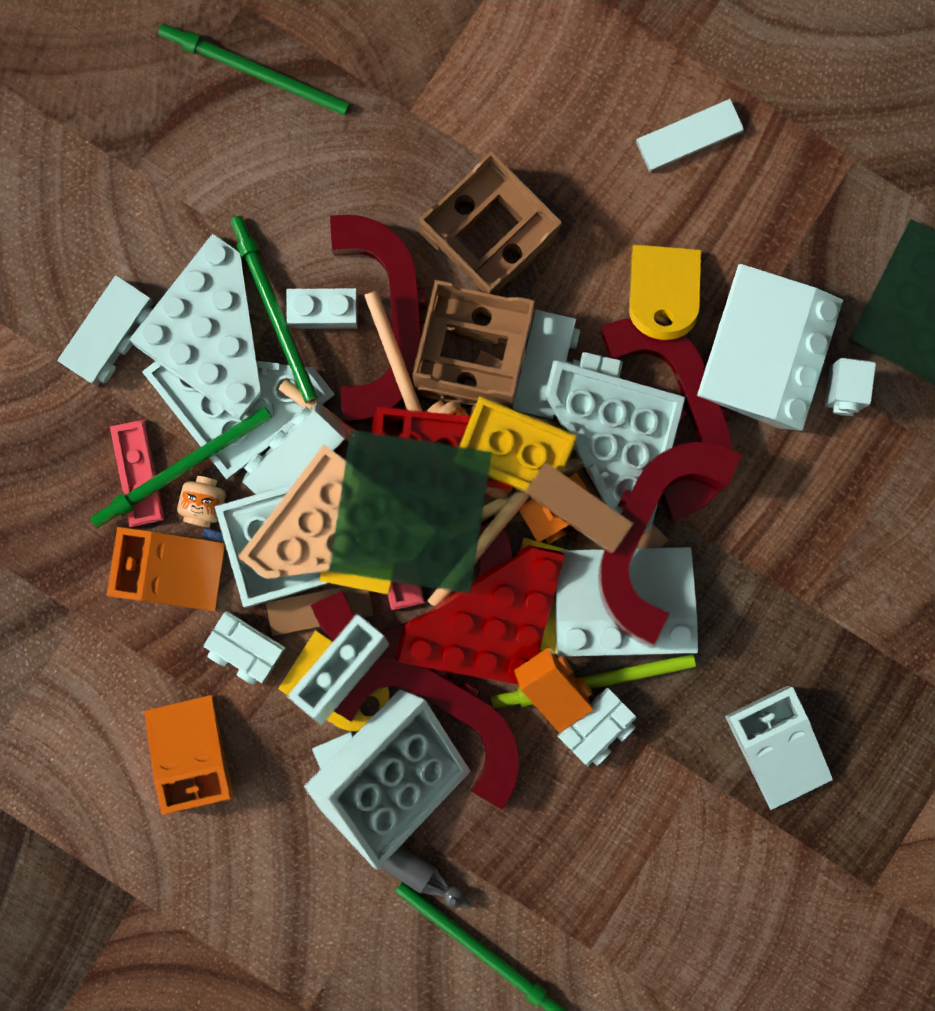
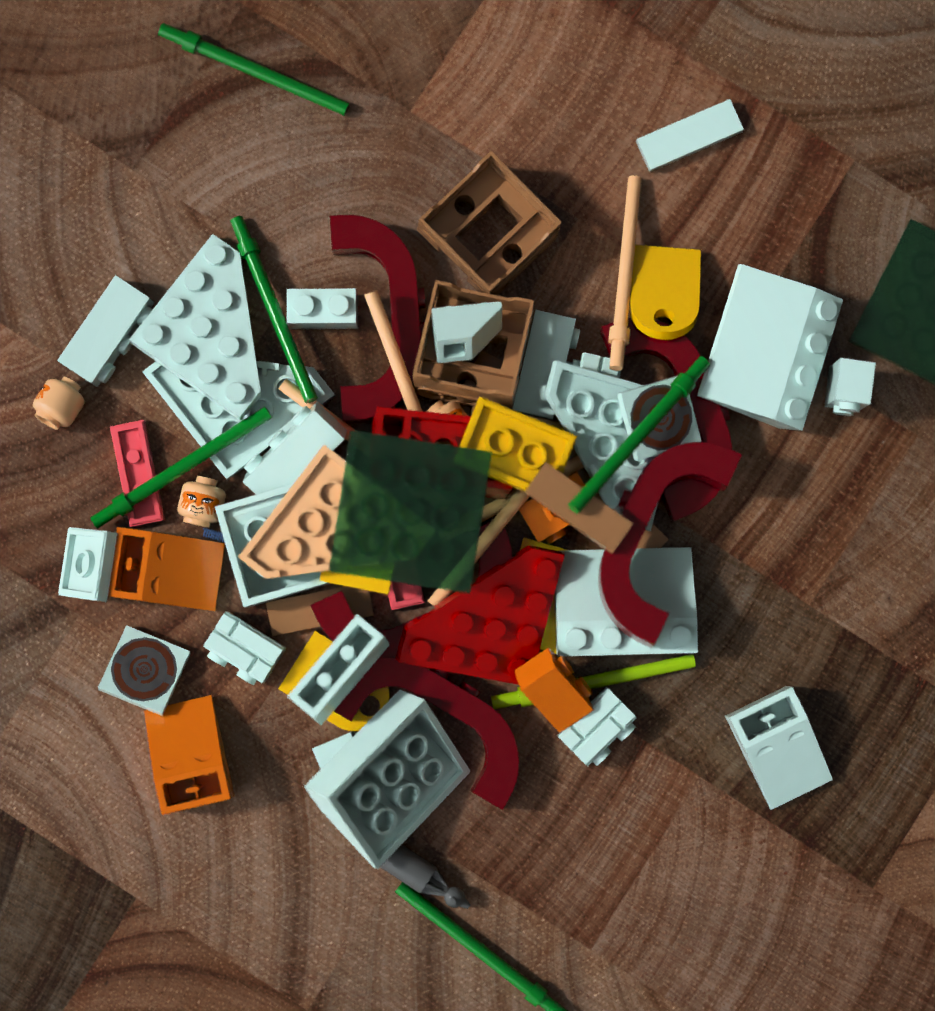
none -> light nougat head [33,377,85,430]
none -> light aqua tile [58,527,117,602]
none -> tile [98,625,190,716]
none -> light aqua slope [432,301,502,363]
none -> green bar [568,356,710,514]
none -> light nougat bar [608,175,642,371]
none -> tile [617,375,702,461]

